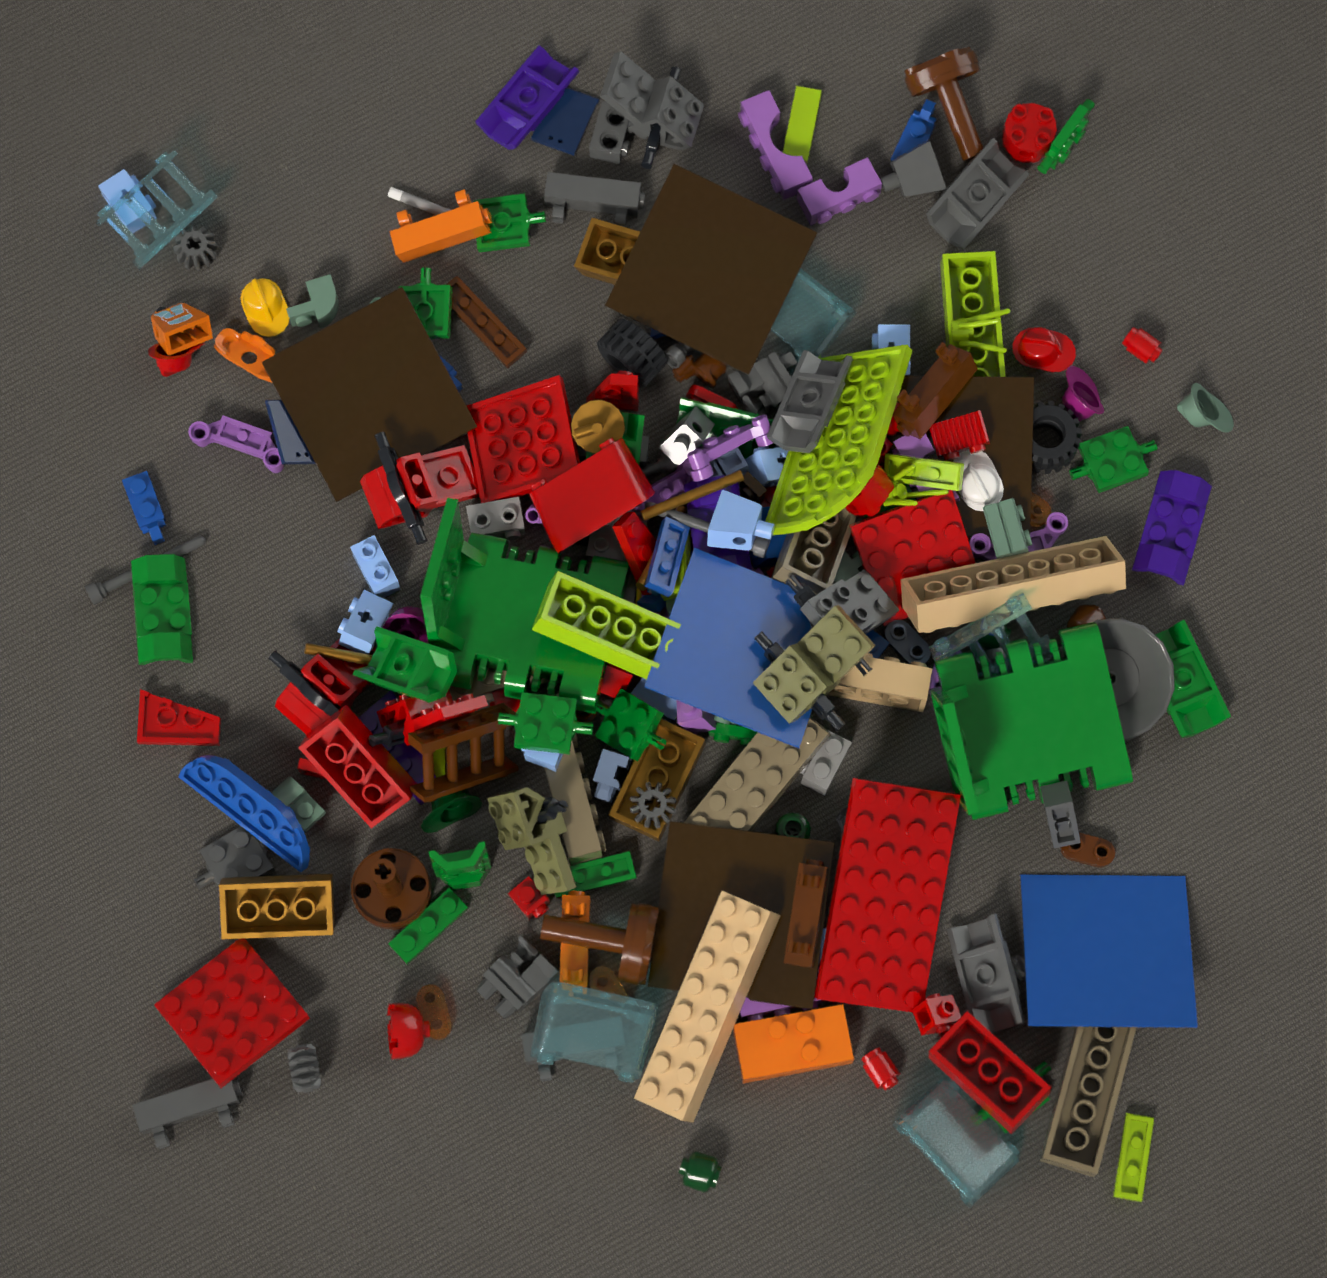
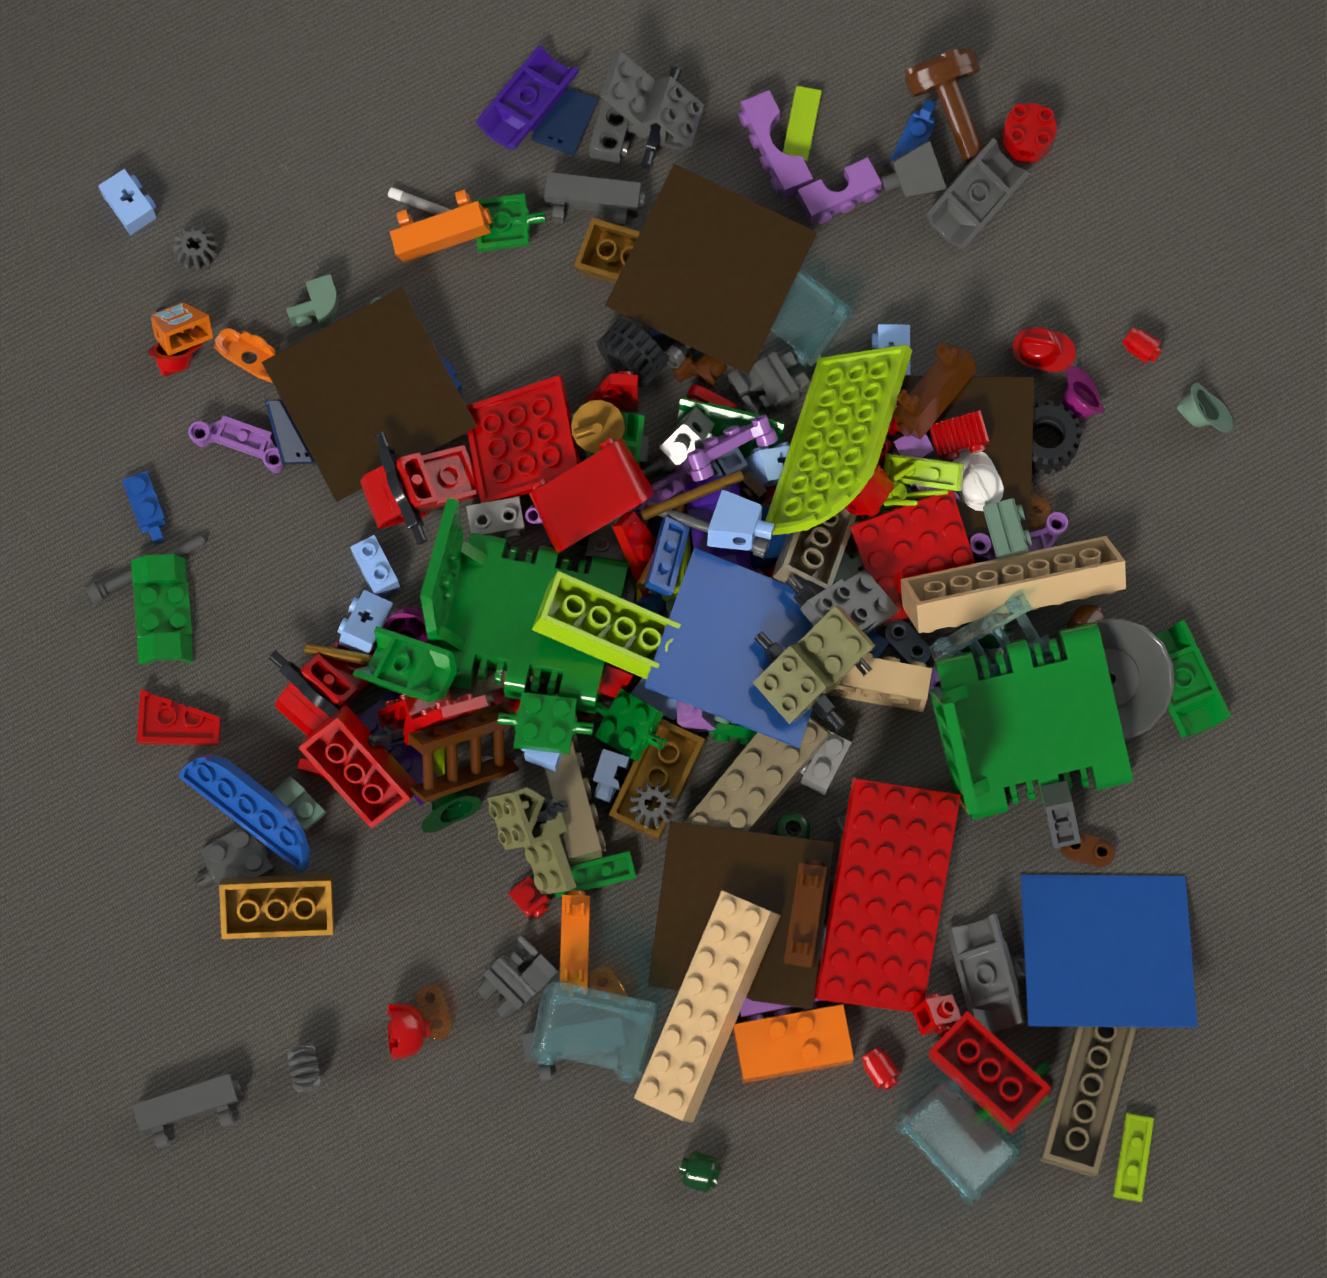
clear light blue fence [96,150,218,270] -> none
red plate [154,938,310,1088] -> none
yellow piece [240,278,289,337] -> none
reddish brown piece [351,848,432,930] -> none
green plate [388,888,468,965] -> none
green plate [399,267,453,340] -> none
green piece [429,841,492,890] -> none
reddish brown plate [446,276,527,369] -> none
reddish brown piece [540,903,659,985] -> none
dark grey piece [767,350,853,453] -> none
lime brick [940,251,1006,377] -> none
lime plant [951,309,1010,353] -> none
green plate [1037,99,1095,174] -> none
green plate [1069,426,1157,493] -> none
dark purple piece [1132,470,1212,585] -> none

